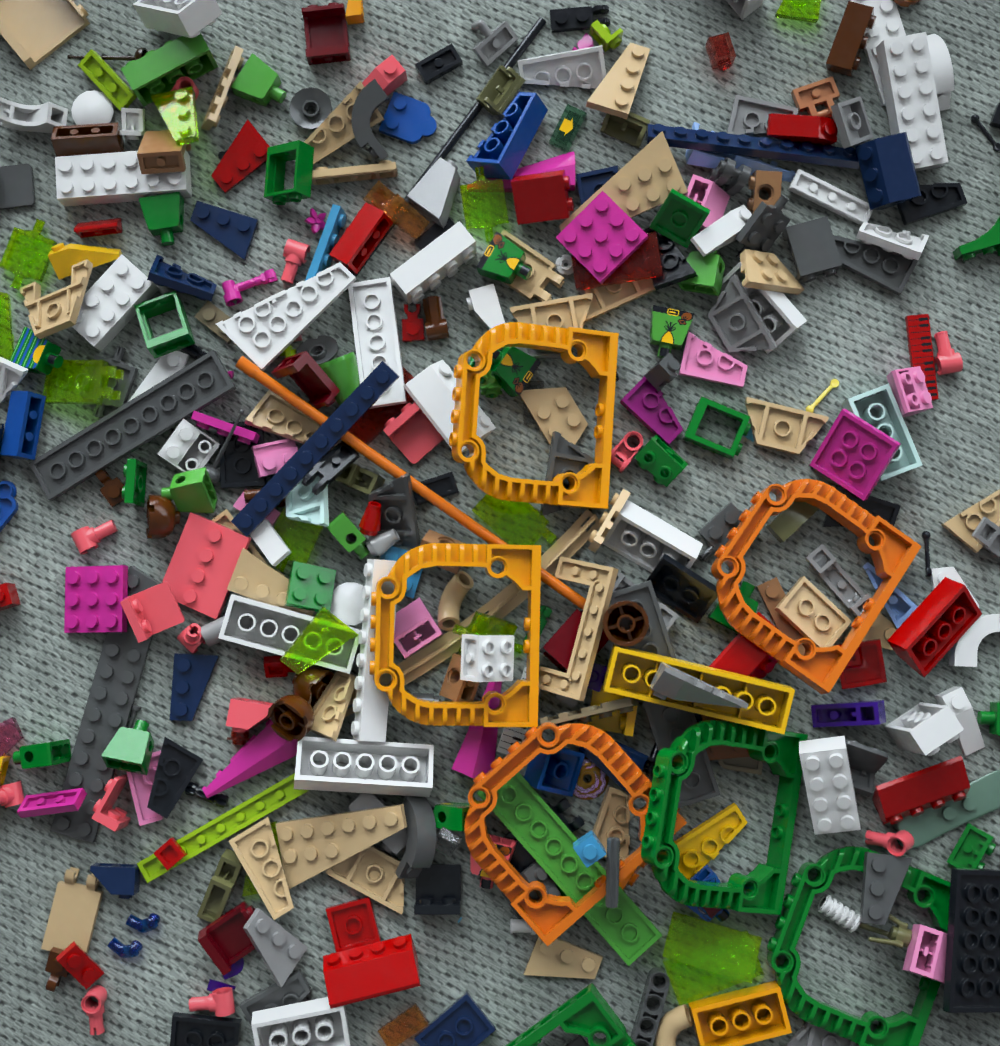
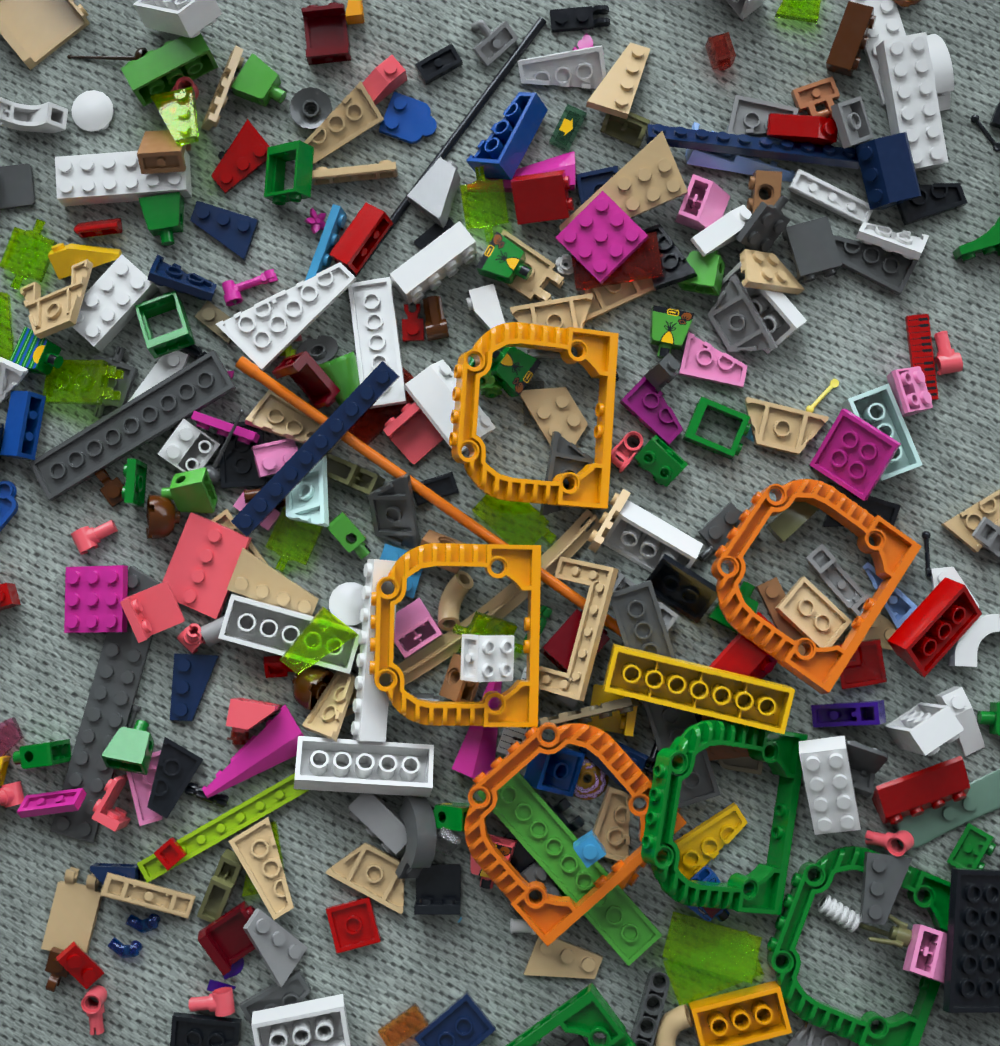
reddish brown brick [51,122,124,157] -> none
lime plate [78,49,137,111] -> none
white bracket [119,108,145,140] -> none
white tile [250,519,291,567] -> none
reddish brown cylinder [267,695,315,741] -> none
tan wing [275,804,407,889] -> none
coral pin [281,239,310,284] -> none
green plate [285,561,336,614] -> none
black hinge [302,441,359,495] -> none
red slope [323,934,420,1008] -> none
dark grey arch [351,79,388,161] -> none
red cone [359,501,381,536] -> none
clear orange slope [363,180,430,240] -> none
light grey cone [366,528,400,557] -> none
olive hinge [476,65,526,115] -> none
dark purple piece [588,663,607,692] -> none
lime bracket [589,20,623,52] -> none
reddish brown cylinder [603,600,649,647] -> none
dark grey axle [605,837,620,908] -> none
green plate [650,189,710,248] -> none
light grey wedge [650,661,749,709] -> none
dark grey brick [707,157,752,196] -> none
none -> tan plate [100,872,196,919]

